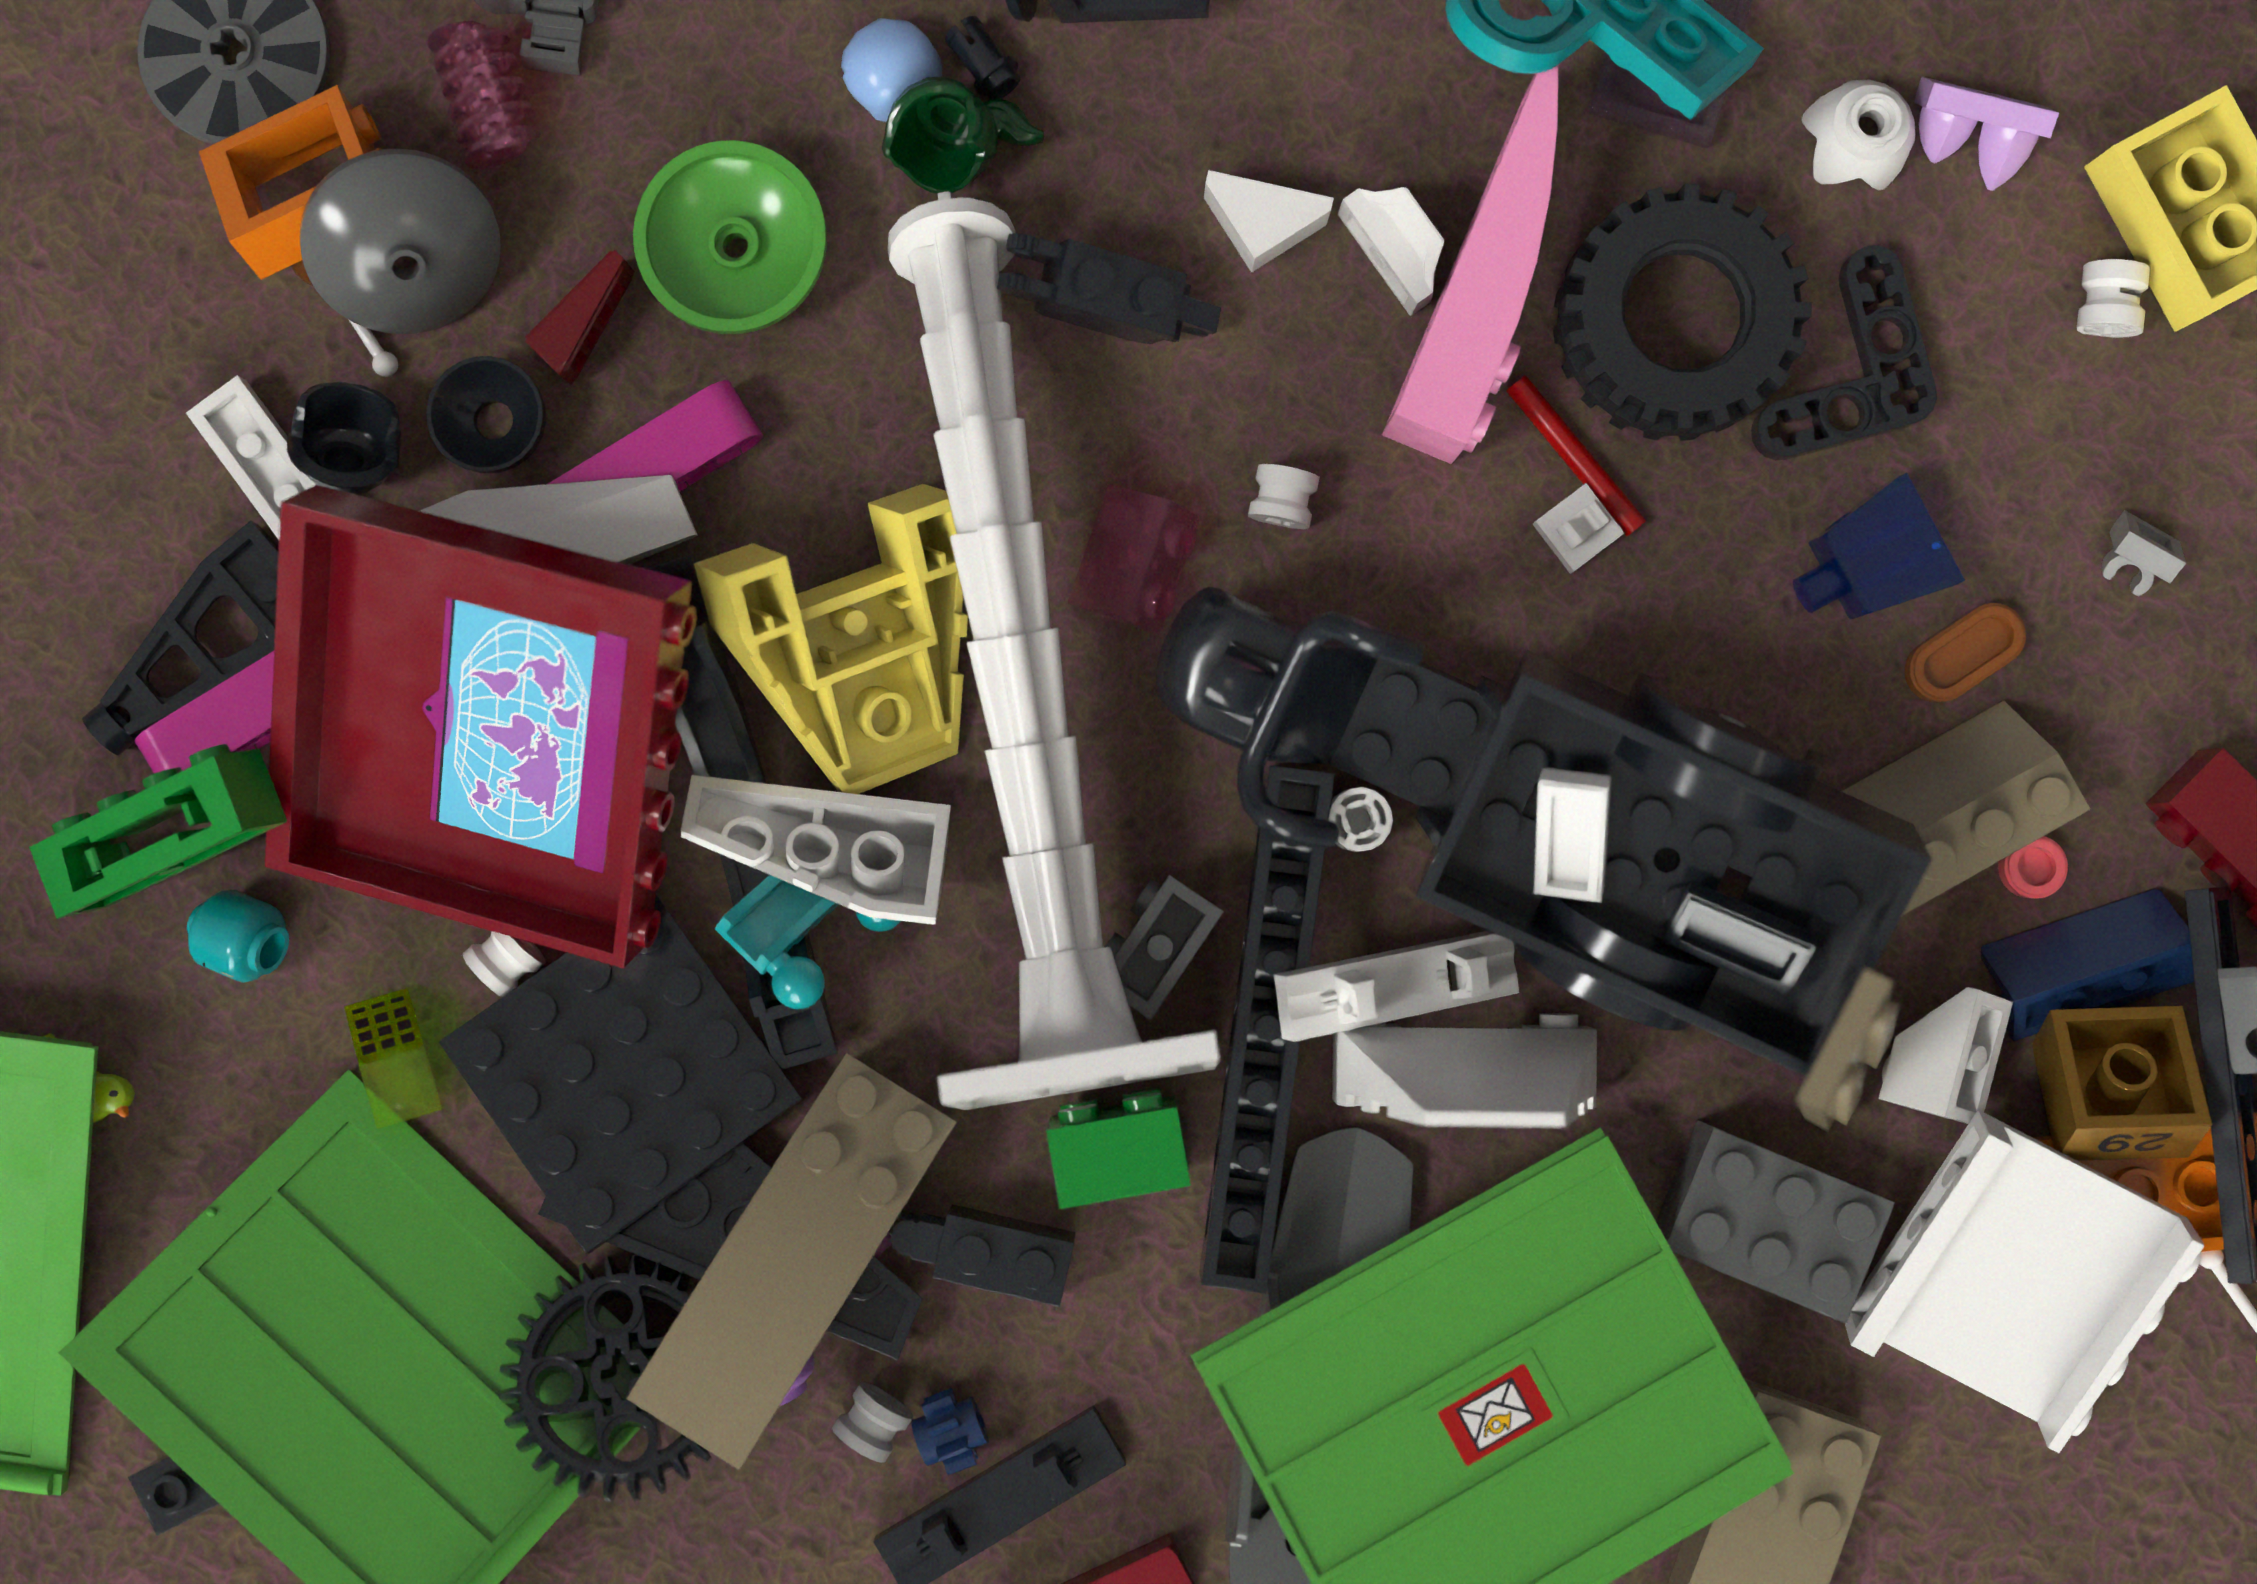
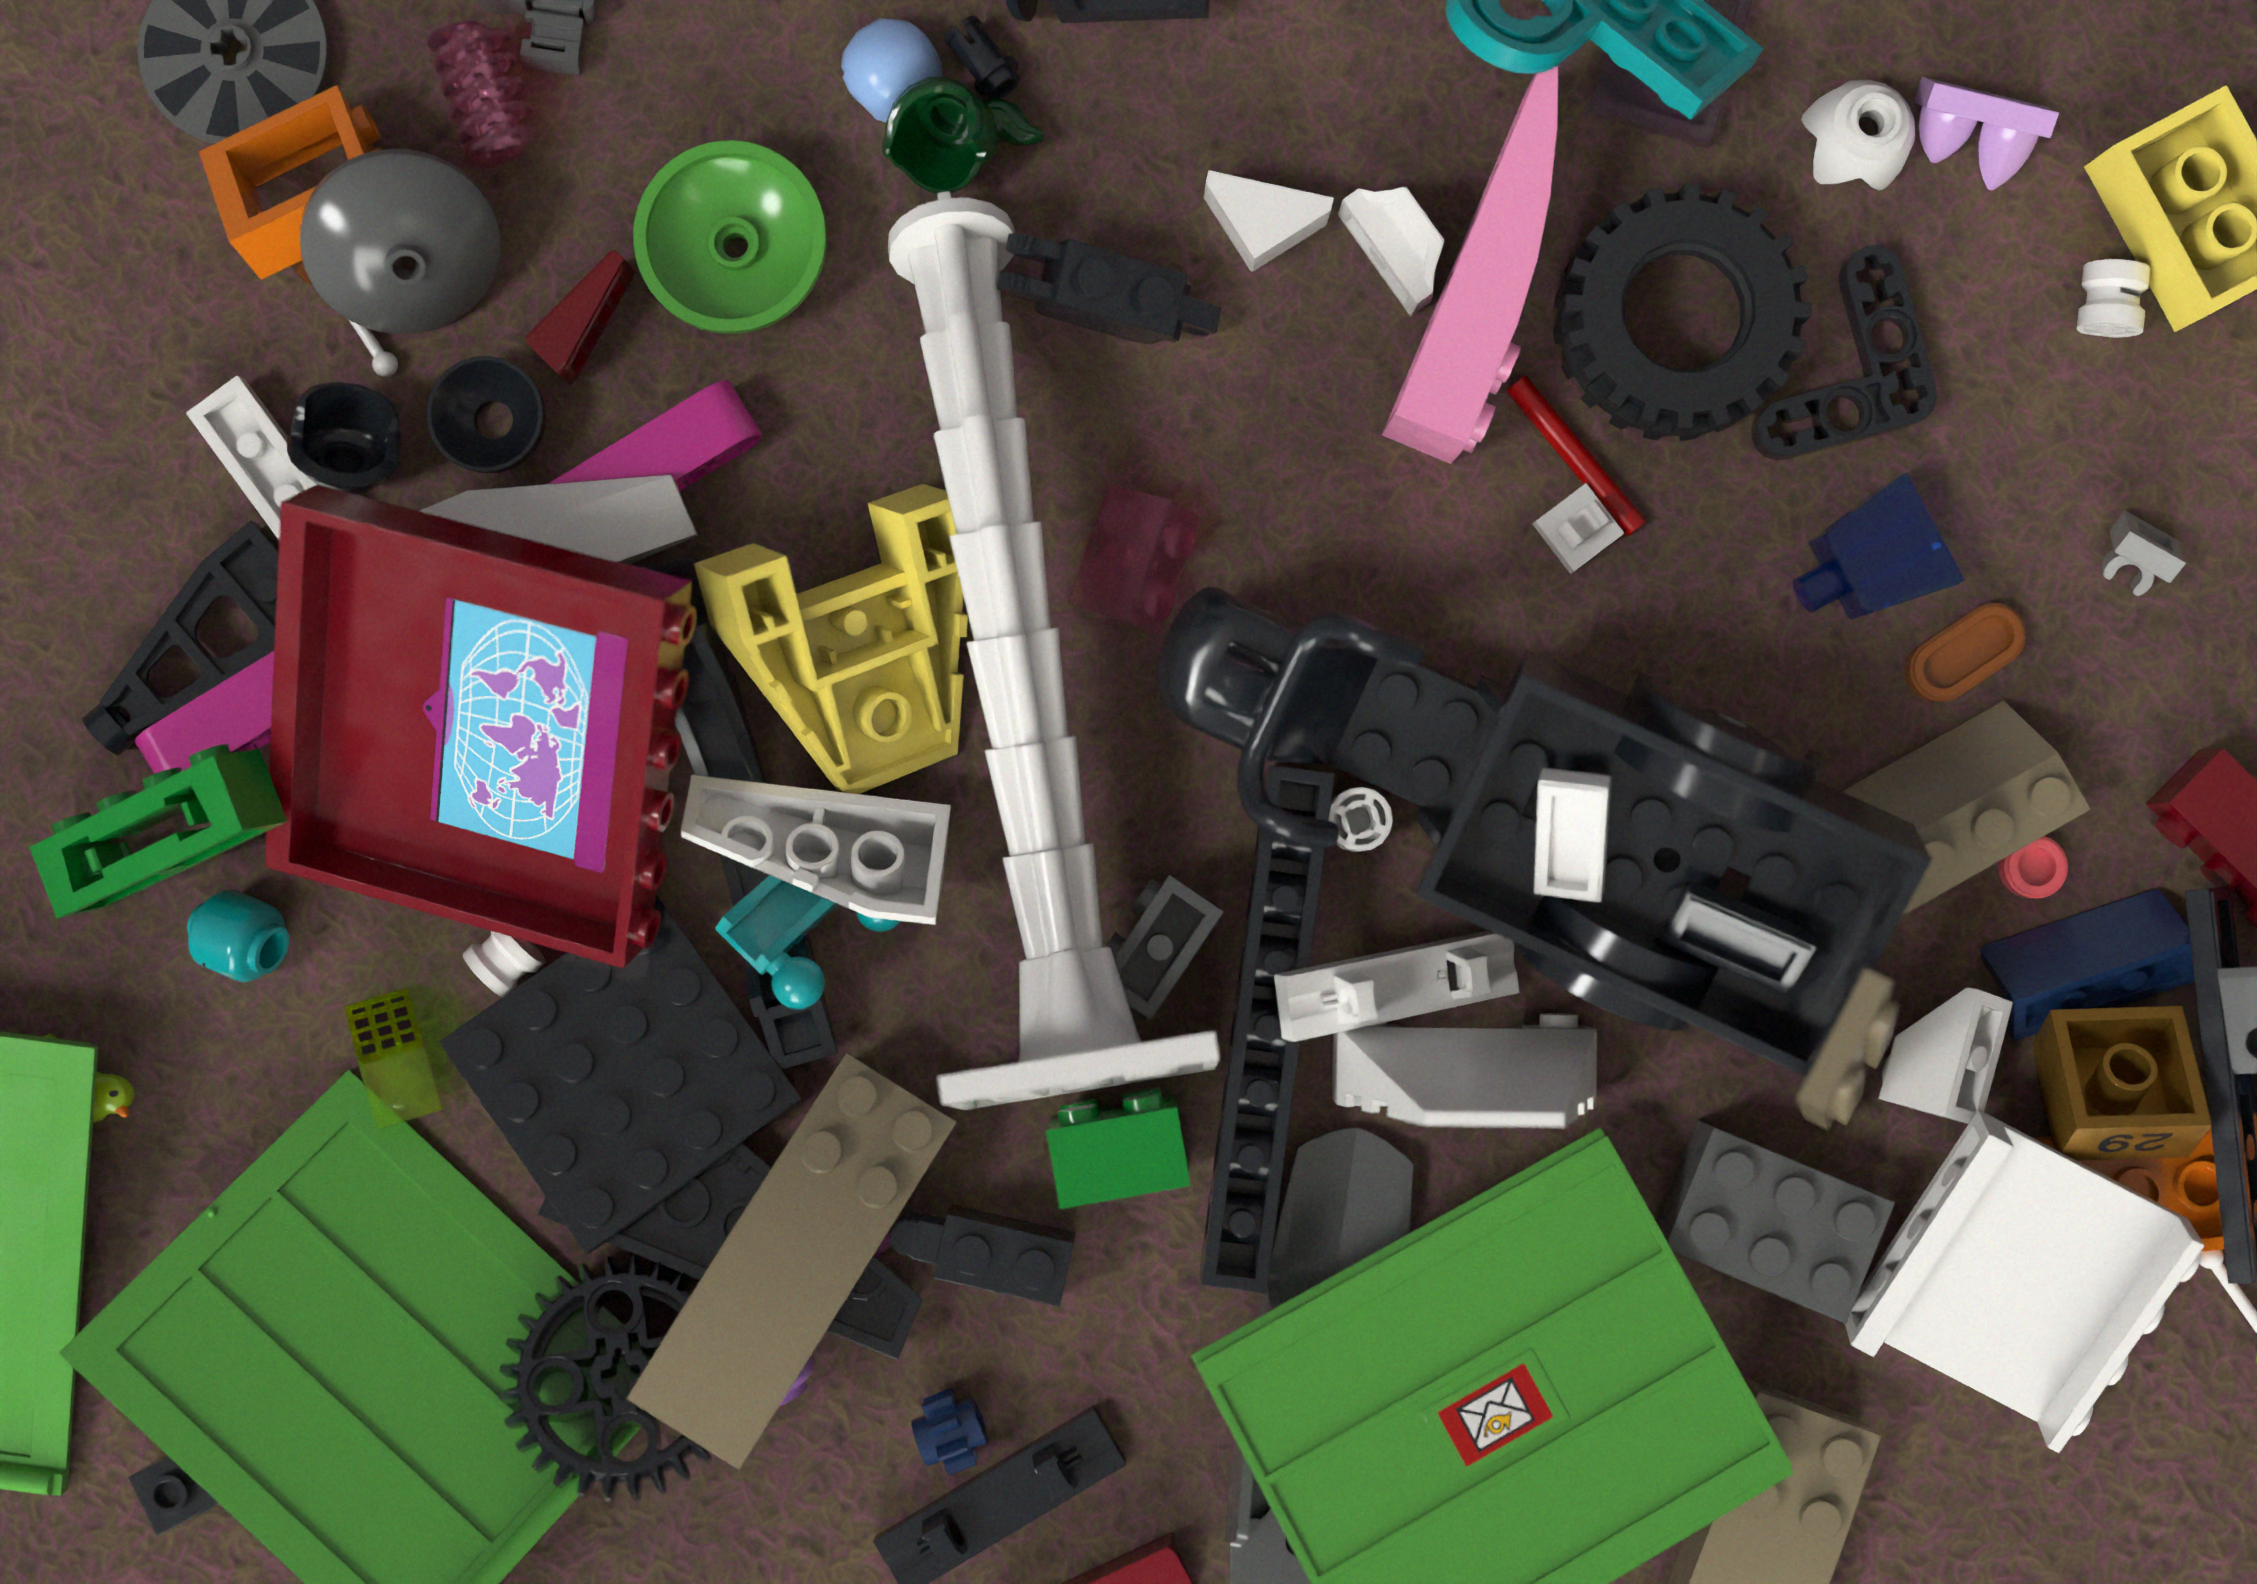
light grey wheel [832,1382,914,1462] -> none
white wheel [1248,464,1320,529] -> none

